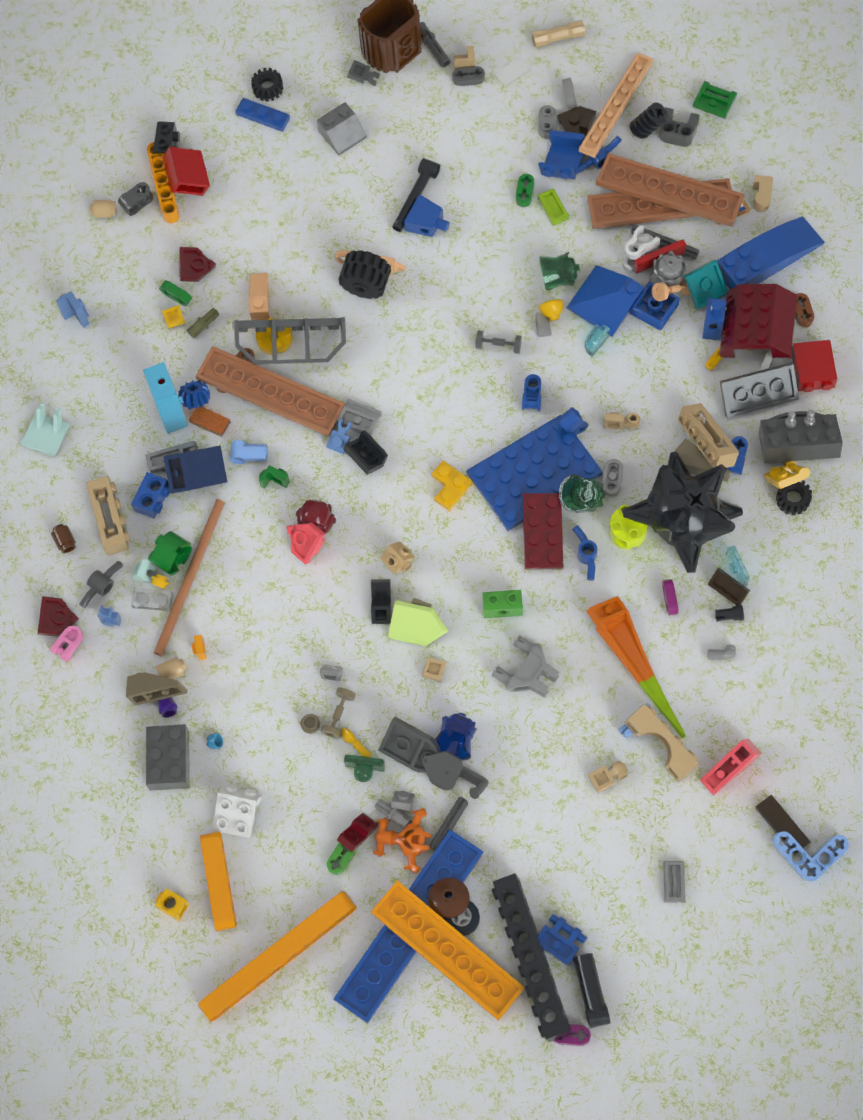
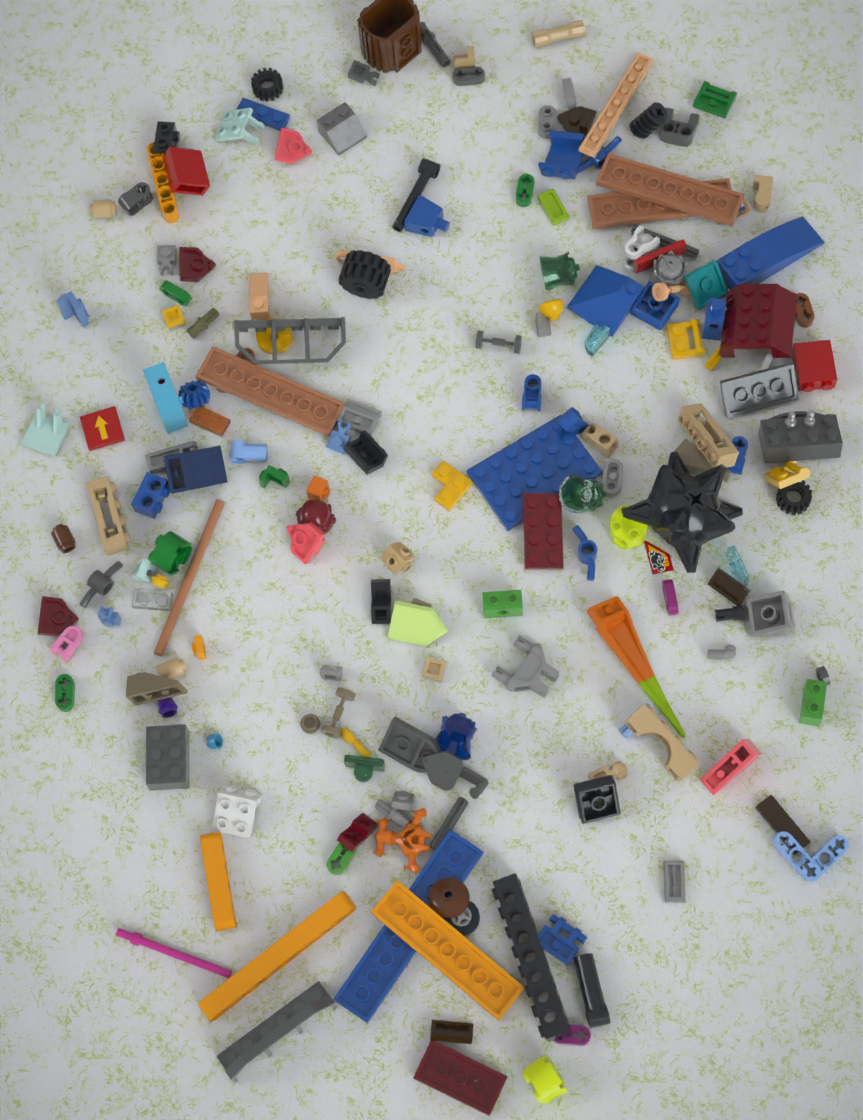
yellow brick [155,888,190,922] -> none
tan plate [604,412,640,430] -> none
none -> green beam [55,674,75,712]
none -> red tile [80,406,125,451]
none -> dark pink bar [116,928,232,978]
none -> light grey plate [157,245,176,276]
none -> light aqua plate [214,108,265,145]
none -> dark grey plate [216,981,337,1083]
none -> coral plate [274,128,312,165]
none -> orange plate [306,475,330,502]
none -> dark red plate [413,1041,508,1117]
none -> dark brown plate [430,1020,473,1044]
none -> neon yellow brick [522,1054,568,1105]
none -> black brick [573,775,621,824]
none -> tan leg [581,423,618,458]
none -> sticker [644,541,674,575]
none -> yellow plate [666,319,706,360]
none -> light grey slope [743,590,795,636]
none -> bright green brick [799,679,827,727]
none -> dark grey tile [816,666,830,685]

